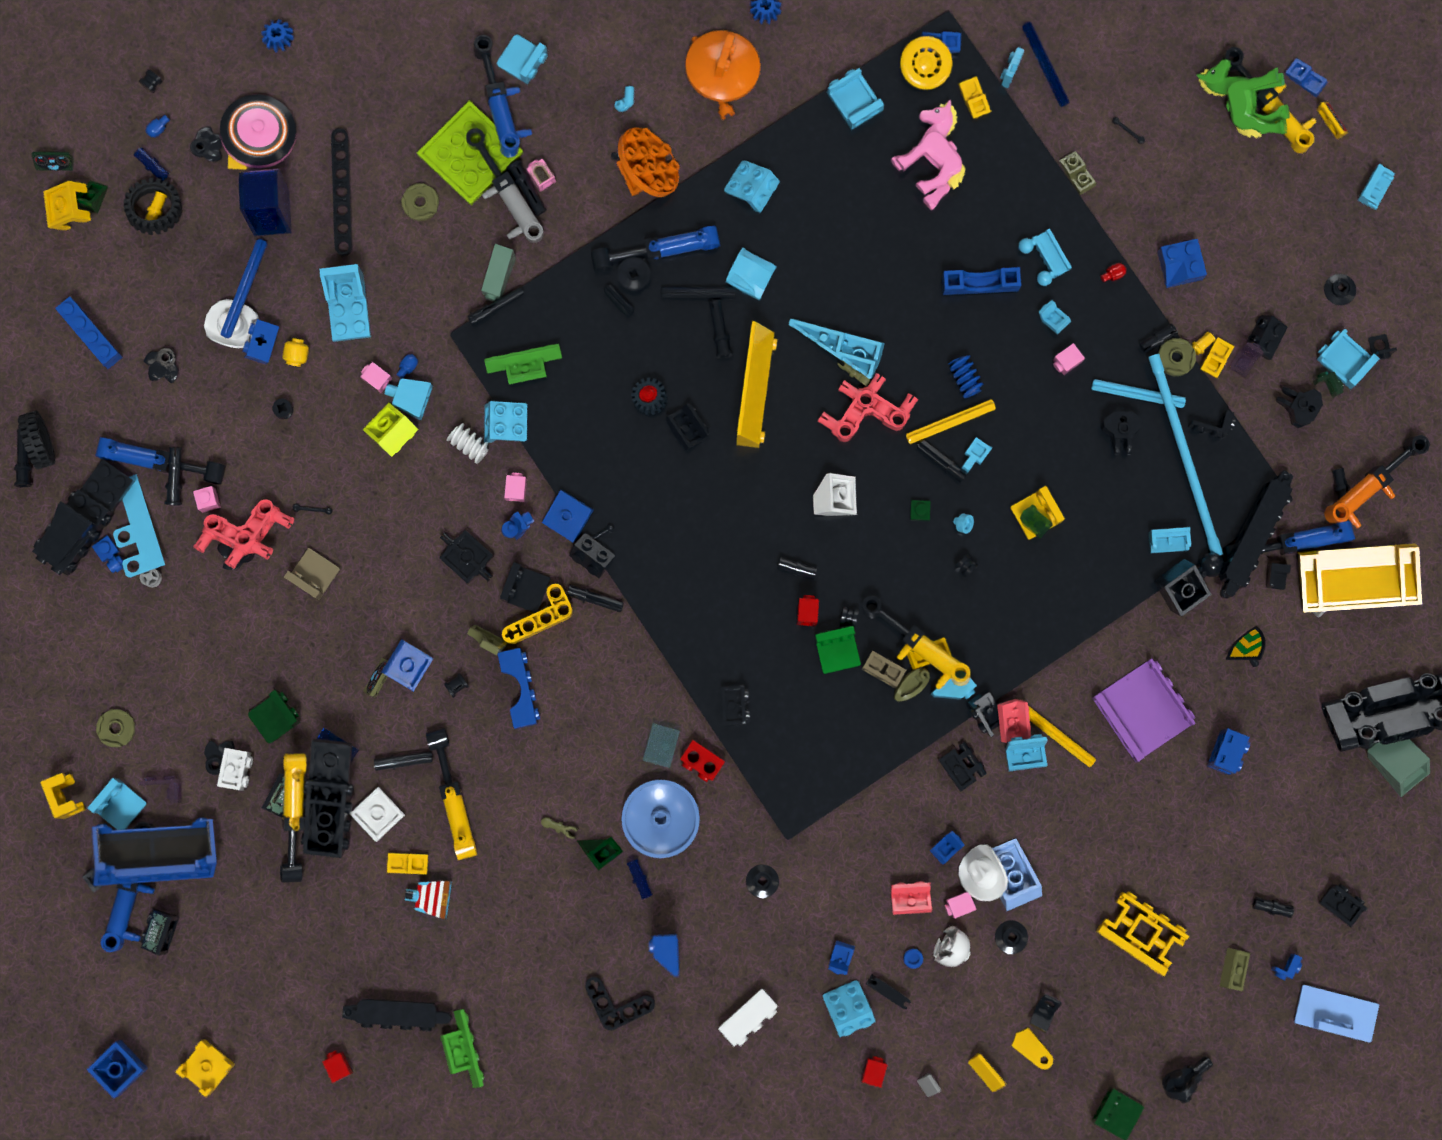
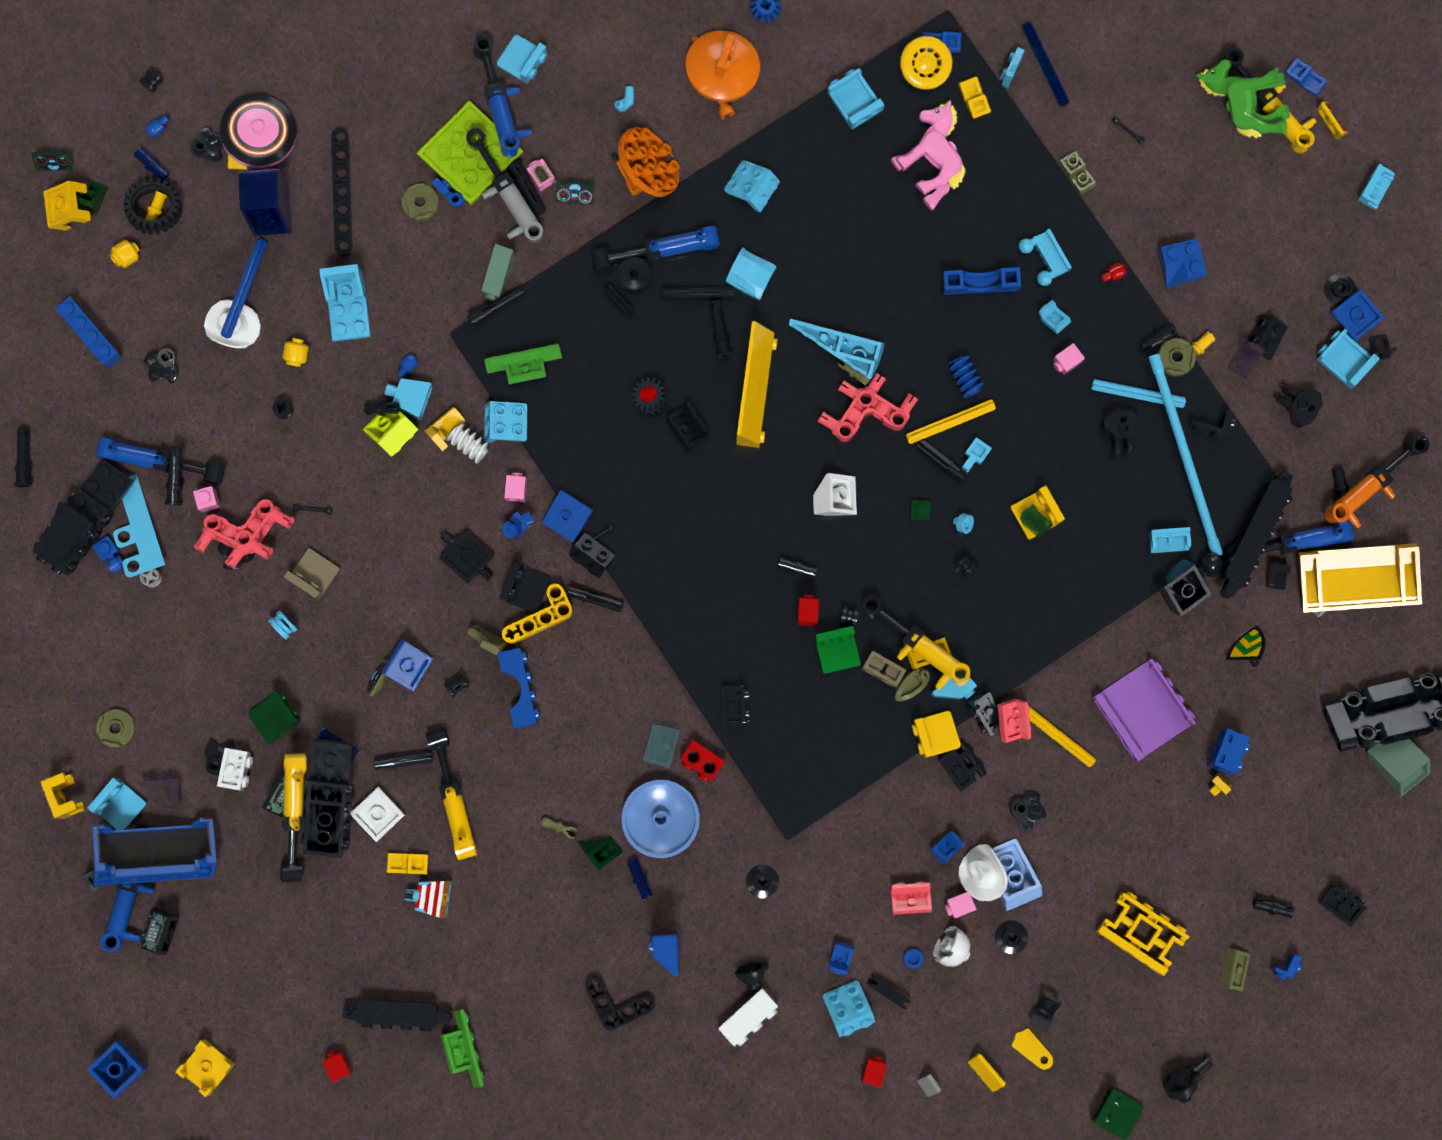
black tyre [18,411,55,469] -> none
blue brick [242,319,279,364] -> none
blue gear [261,19,294,52] -> none
bright pink brick [361,362,392,394] -> none
medium azure bracket [1005,734,1047,772] -> none
yellow slope [1200,337,1235,378] -> none
light blue bracket [1294,985,1379,1042] -> none
clear green bracket [1313,371,1344,398] -> none
none -> yellow head [110,240,139,268]
none -> medium azure wheel [268,610,298,640]
none -> black pin [363,401,400,416]
none -> yellow bracket [425,407,465,451]
none -> blue plate [432,177,465,208]
none -> slope [556,180,595,205]
none -> black piece [734,962,769,990]
none -> yellow bracket [911,711,961,758]
none -> black plate [1010,792,1047,830]
none -> yellow tile [1210,772,1232,796]
none -> blue plate [1330,289,1385,342]

